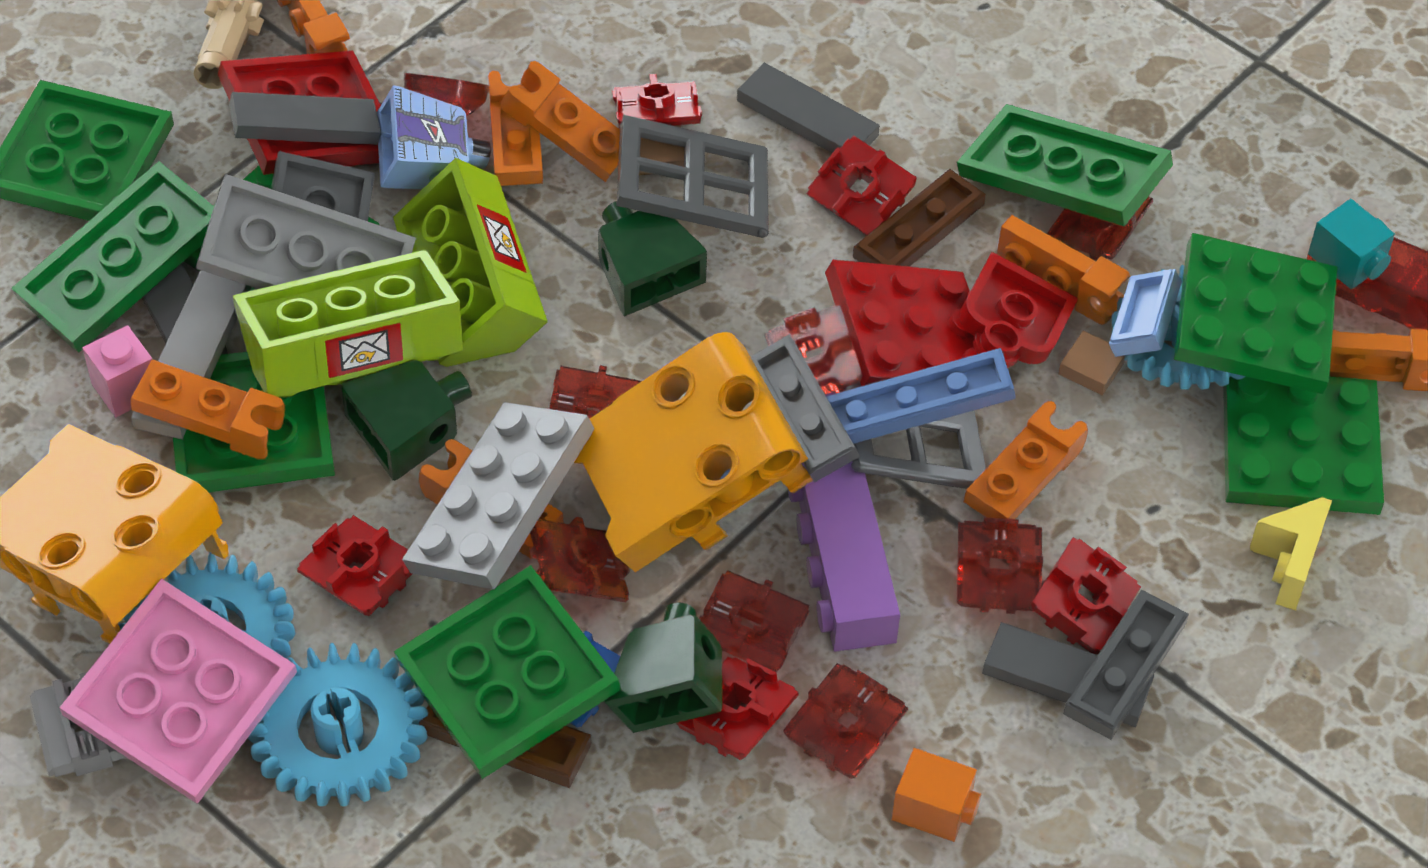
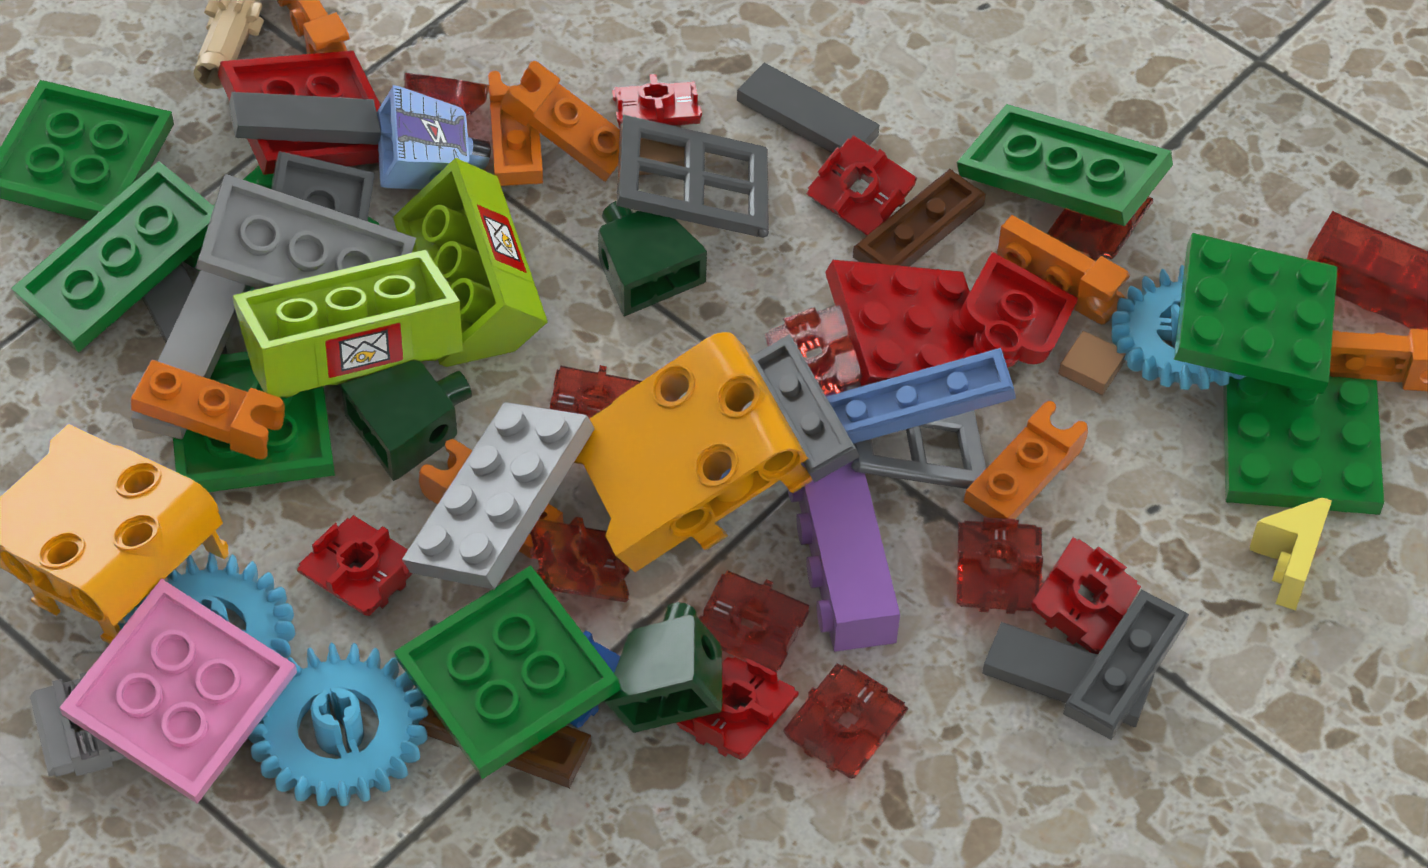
bright pink brick [82,325,152,418] -> none
orange brick [892,748,982,842] -> none
light blue tile [1109,269,1182,357] -> none
teal brick [1308,198,1395,290] -> none

